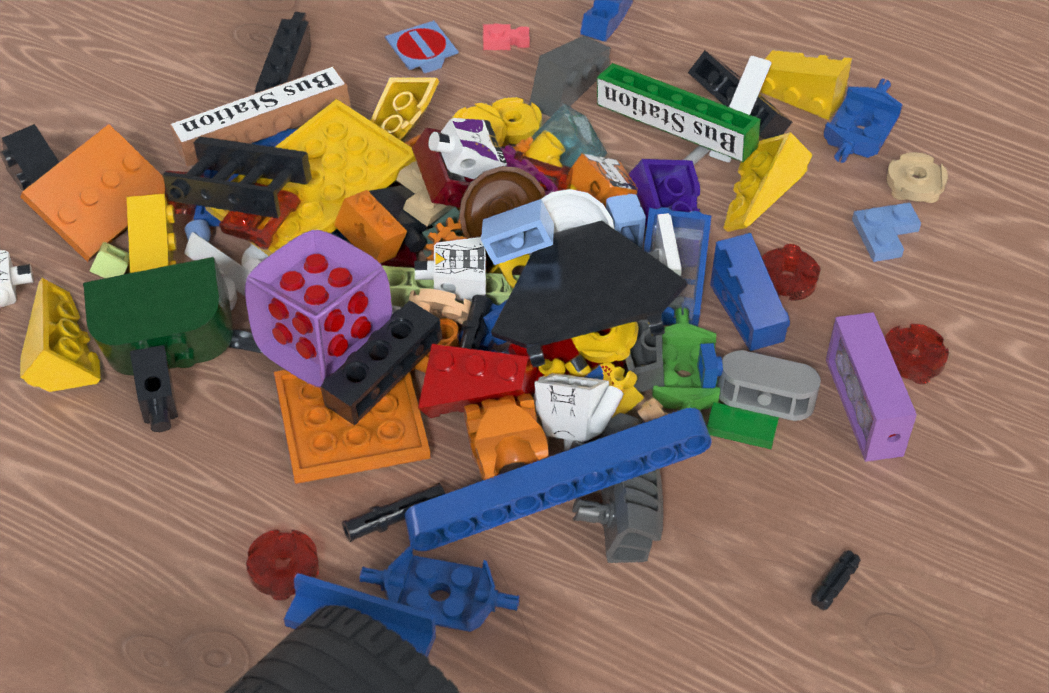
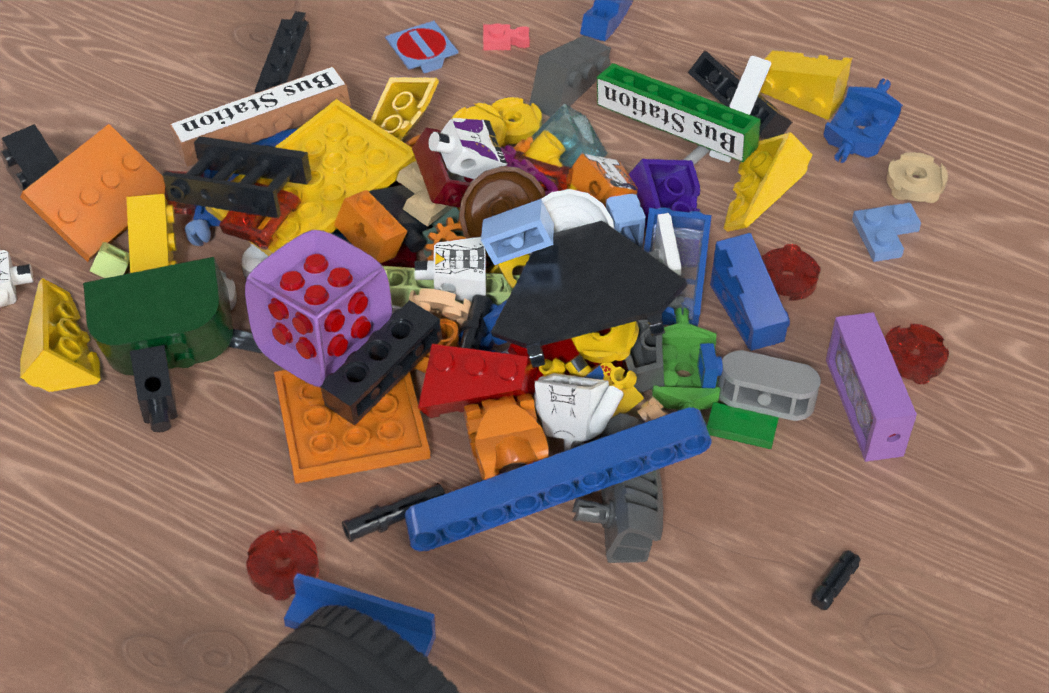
white sticker [184,232,251,296] -> none
blue plate [360,547,520,632] -> none

